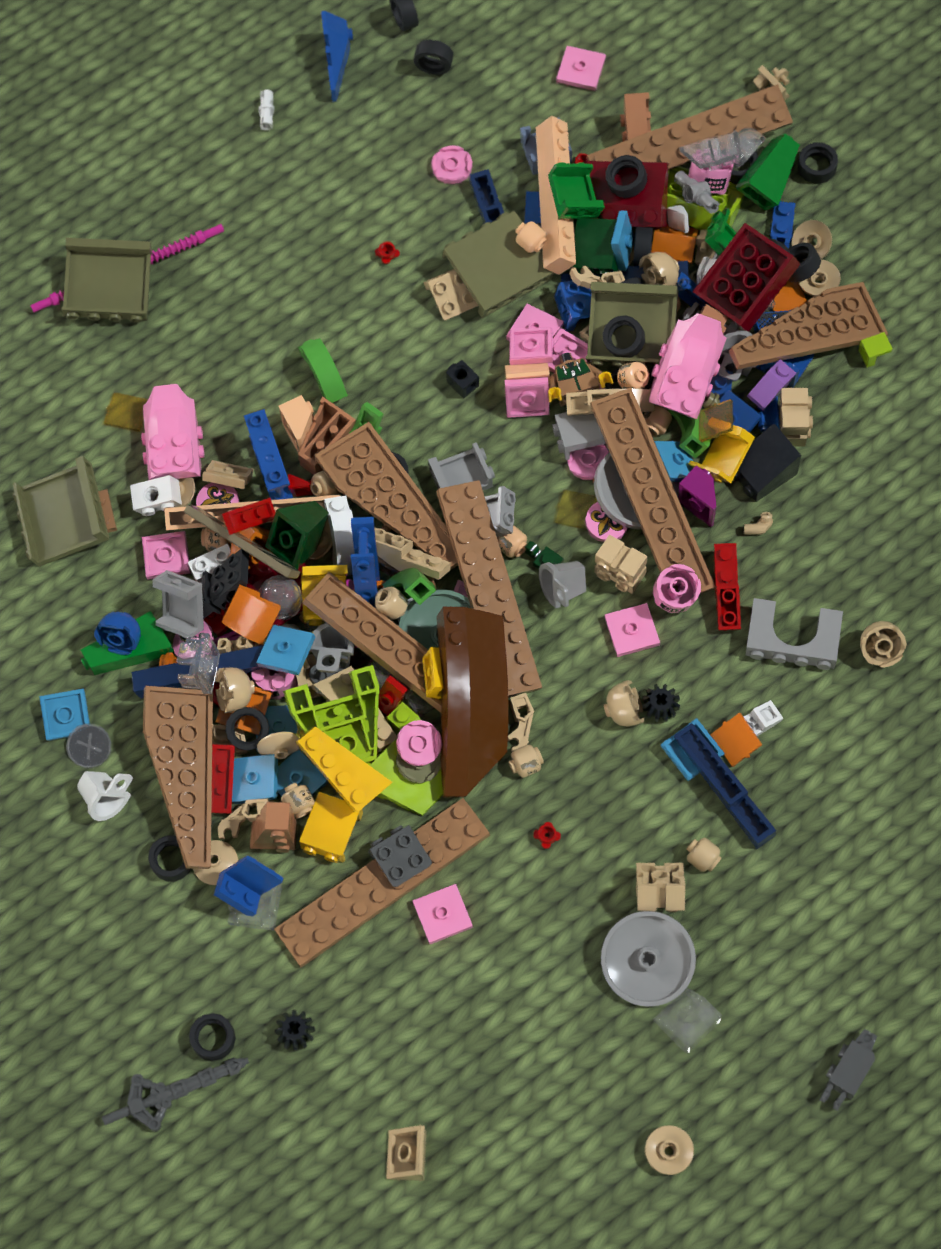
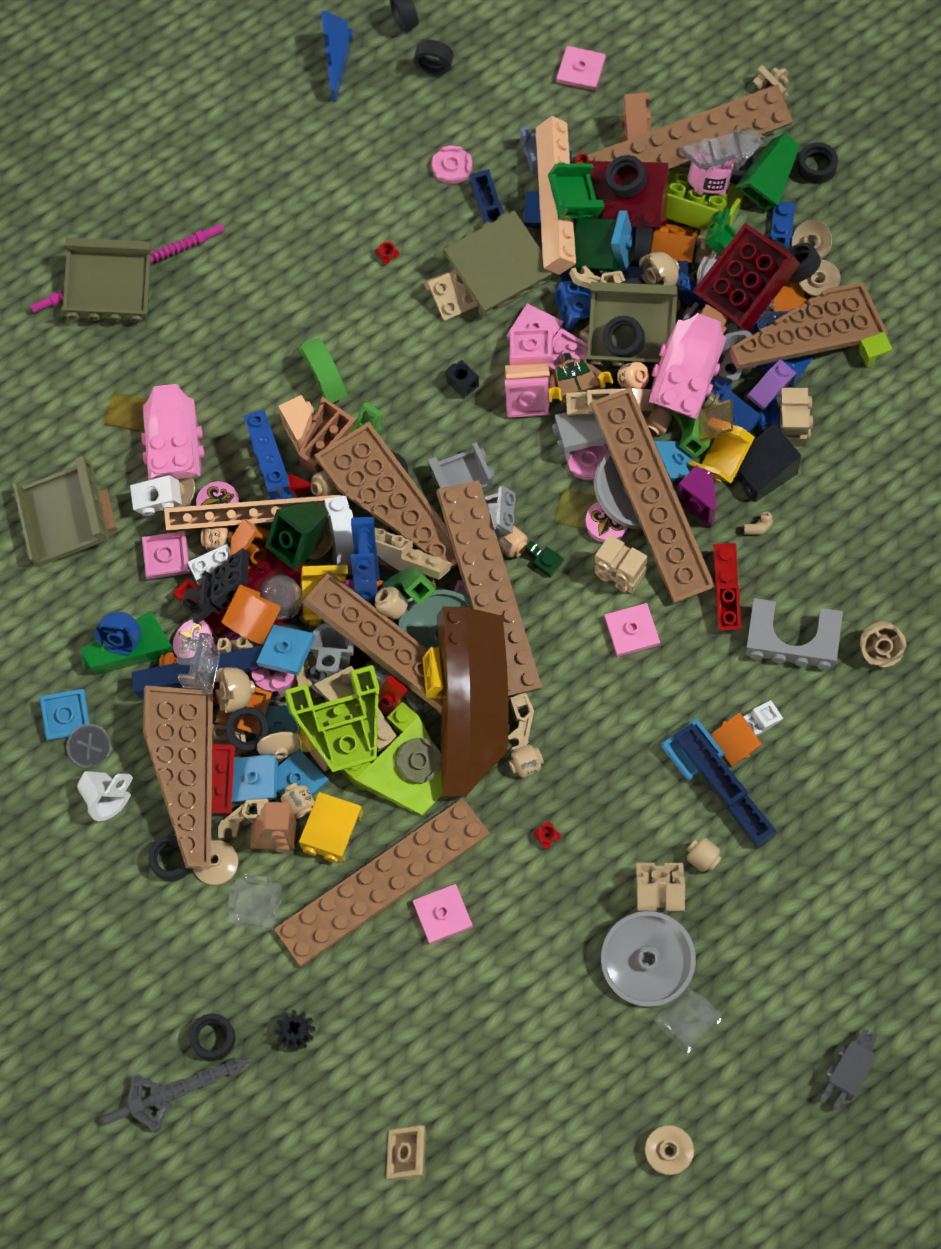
light grey panel [153,570,204,639] -> none
dark tan tile [184,504,301,579] -> none
tan plate [202,460,253,489] -> none
blue bracket [214,856,283,918] -> none
red plate [222,498,276,535] -> none
white pin [258,90,275,130] -> none
yellow wedge [296,726,393,813] -> none
dark grey bracket [368,825,432,887] -> none
bright pink tile [396,720,442,766] -> none
light nougat head [515,221,547,253] -> none
light grey container [539,561,586,608] -> none
tan cylinder [604,680,644,727] -> none
black gear [642,684,680,723] -> none
bright pink brick [653,564,701,613] -> none
white slope [667,205,689,233] -> none
light grey pin [674,171,719,214] -> none

